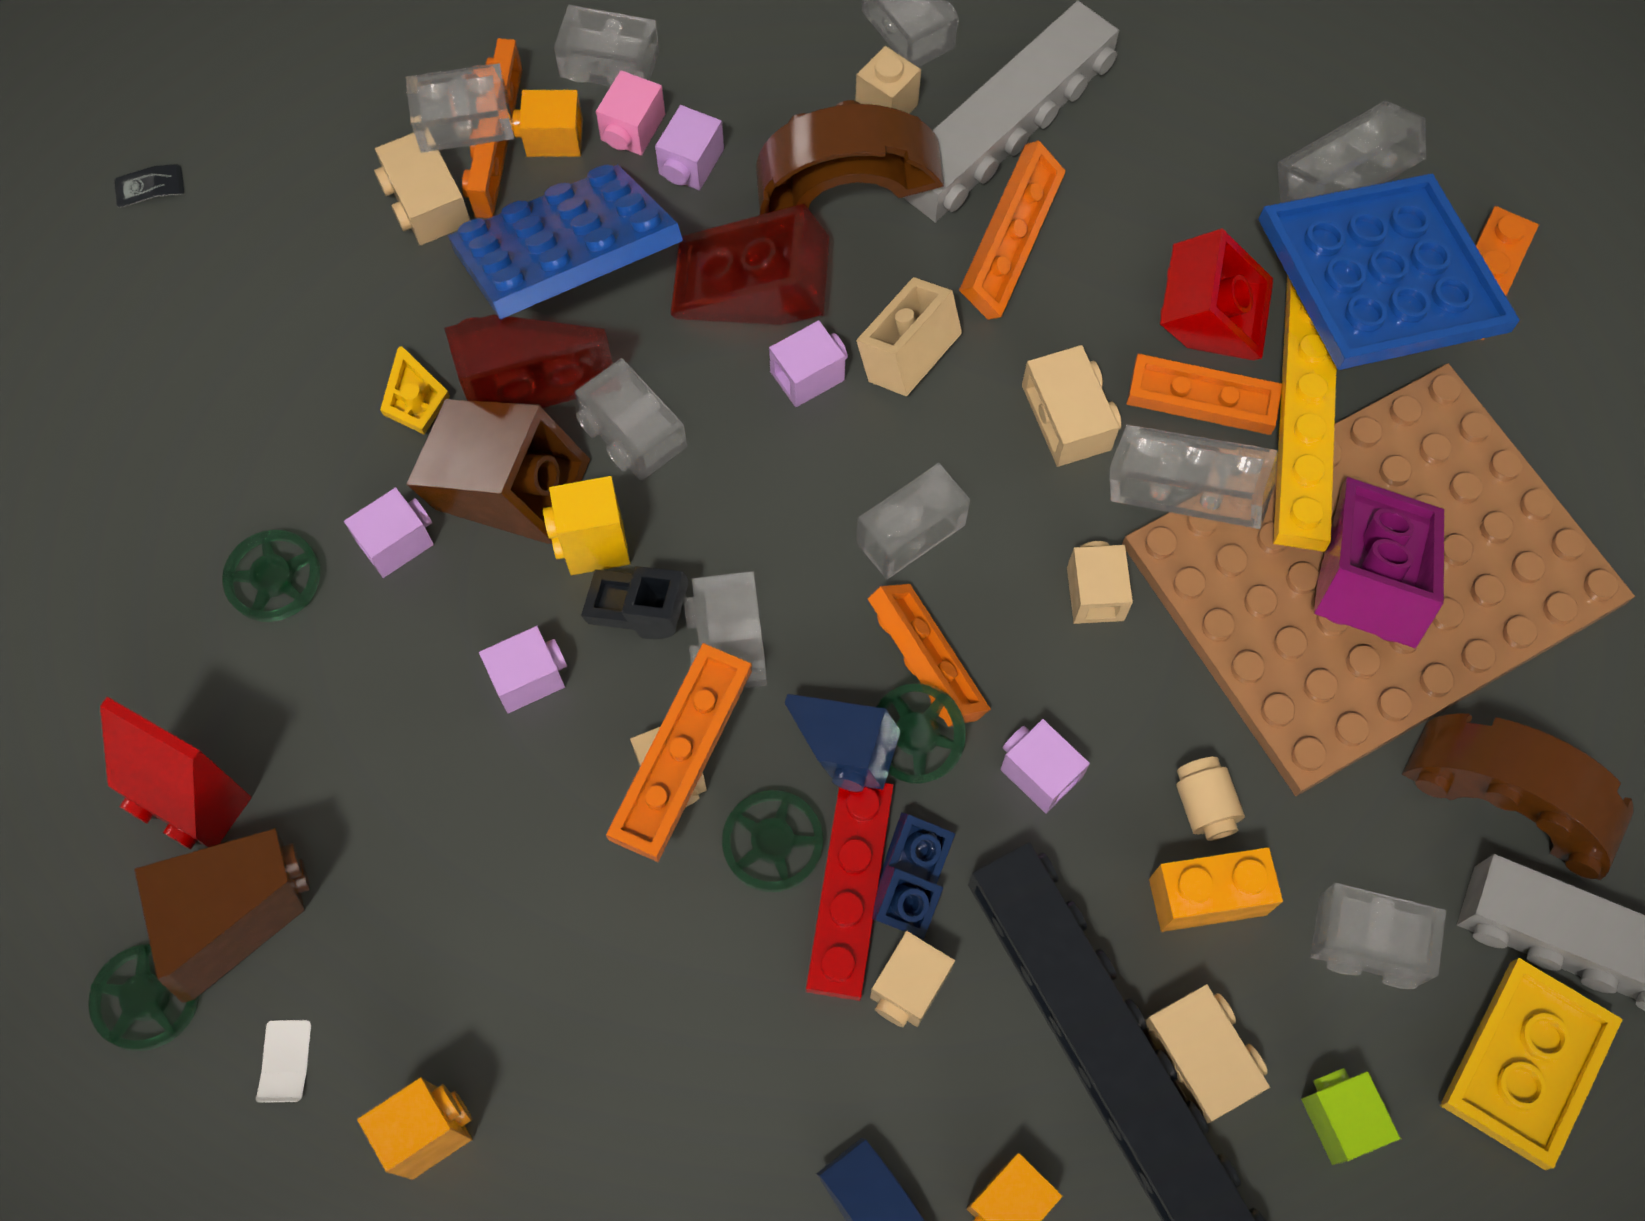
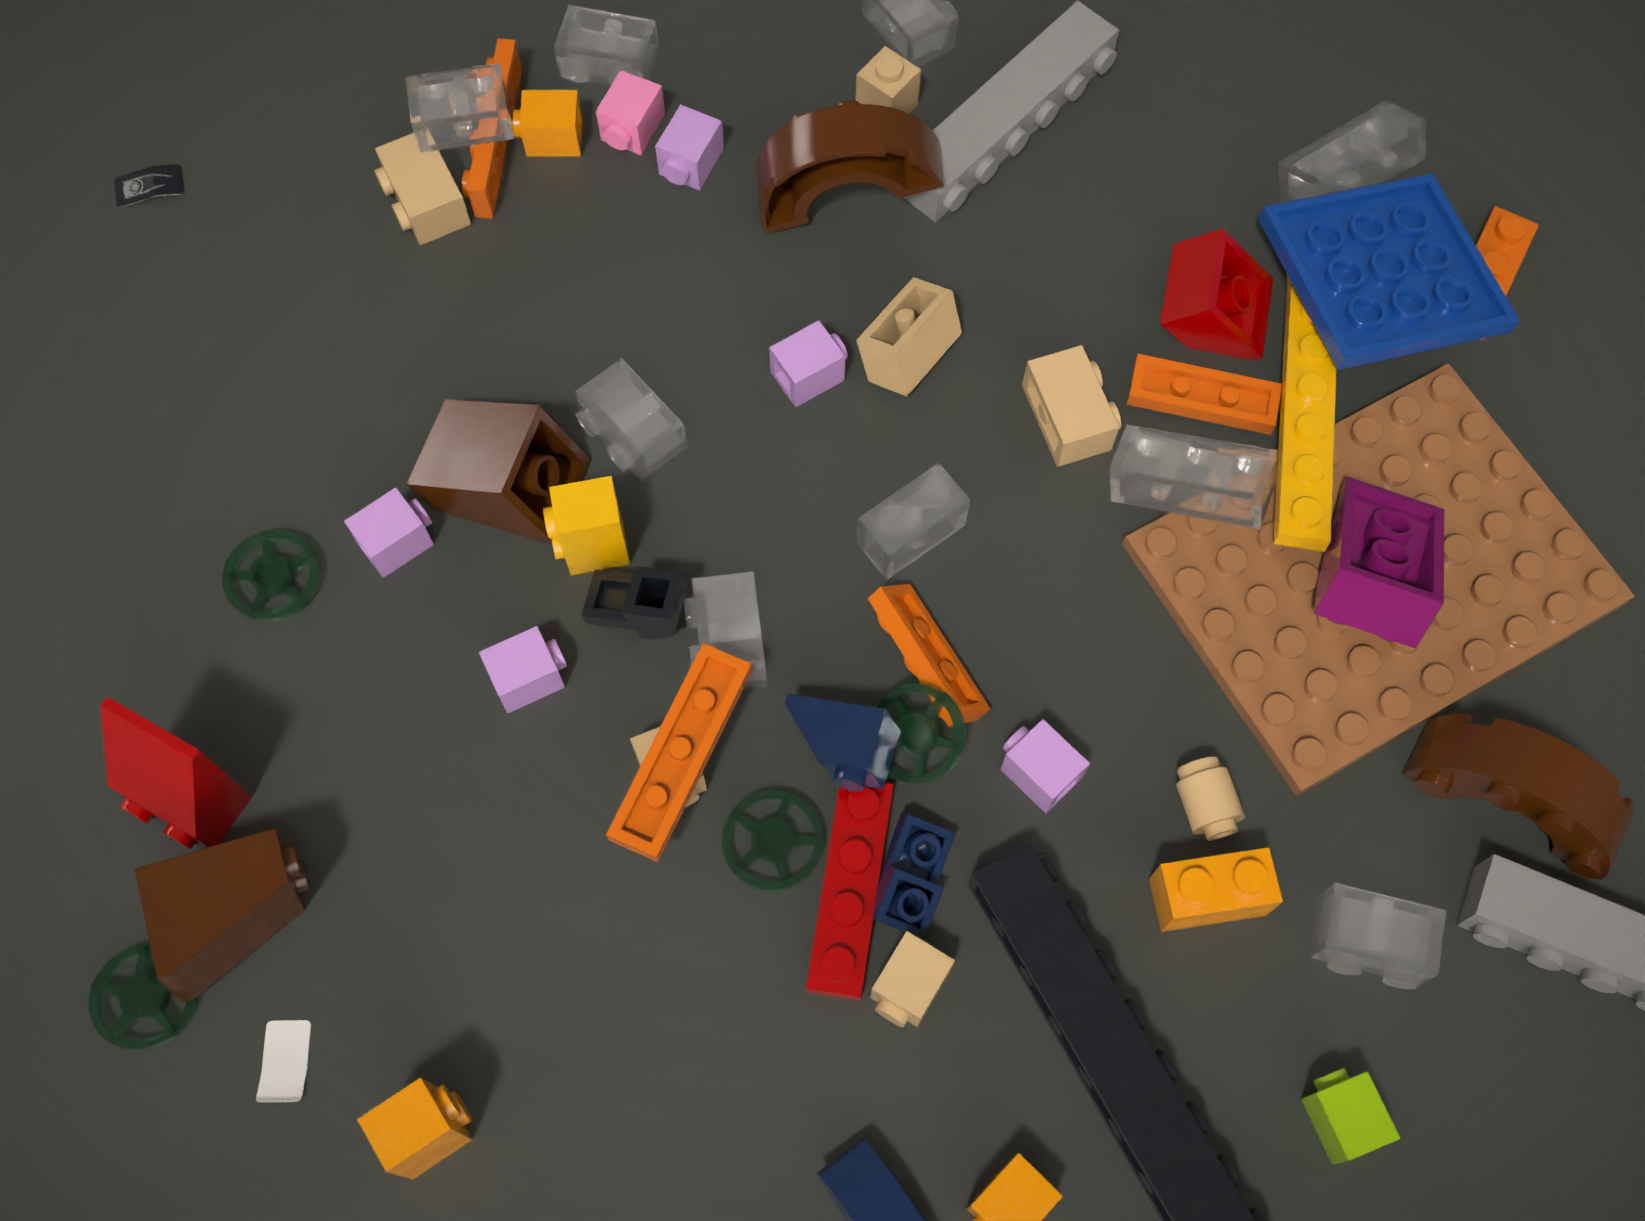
yellow piece [380,347,450,434] -> none
clear red slope [444,314,618,408] -> none
blue plate [448,164,683,319] -> none
clear red slope [671,204,830,325] -> none
orange plate [959,141,1066,320] -> none
tan brick [1067,541,1133,624] -> none
tan brick [1143,984,1270,1124] -> none
yellow plate [1440,958,1623,1170] -> none

